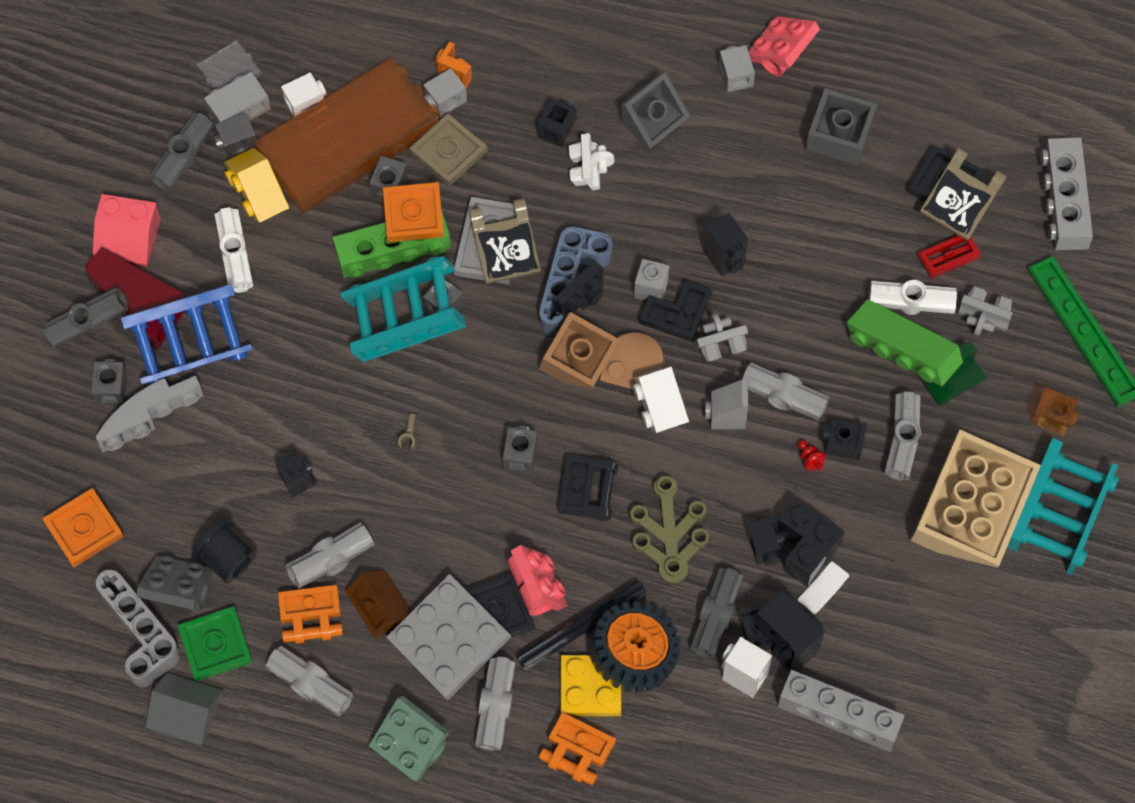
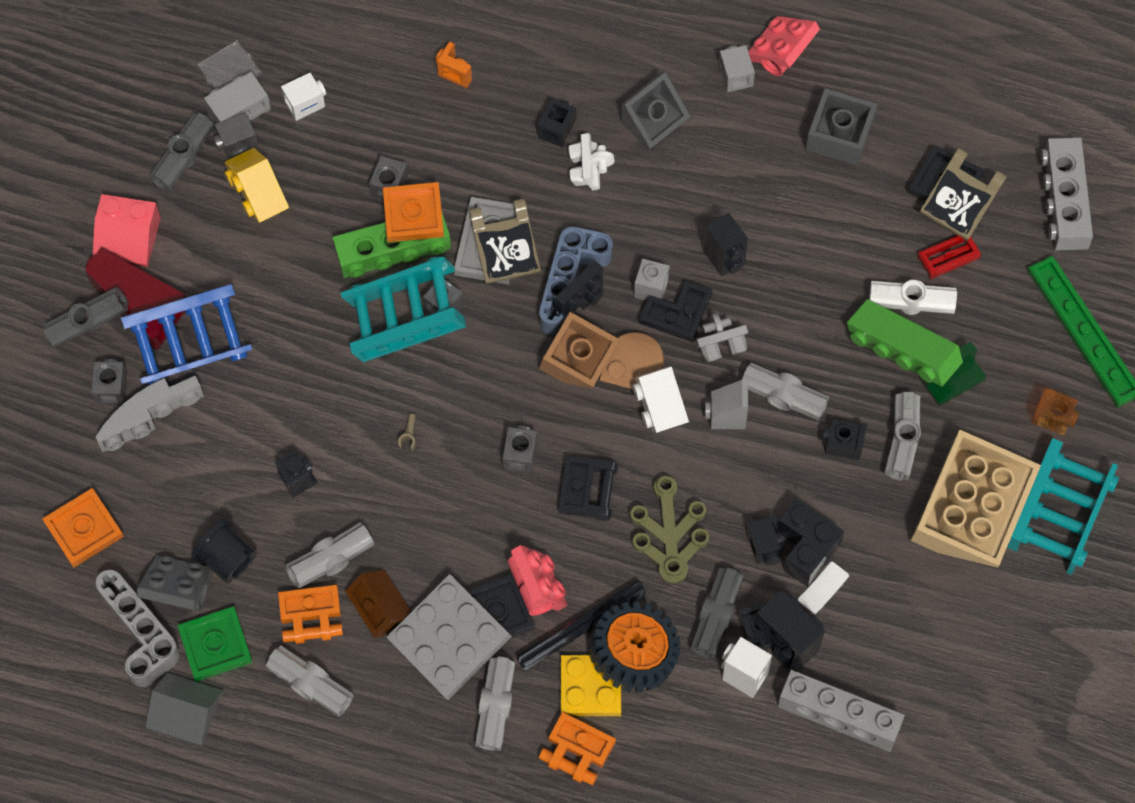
white piece [215,207,253,293] -> none
clear orange brick [254,58,440,215] -> none
sand green plate [369,696,450,782] -> none
dark tan plate [409,113,488,187] -> none
light grey brick [423,68,467,117] -> none
red hair [797,440,826,471] -> none
light grey hips [958,286,1013,336] -> none

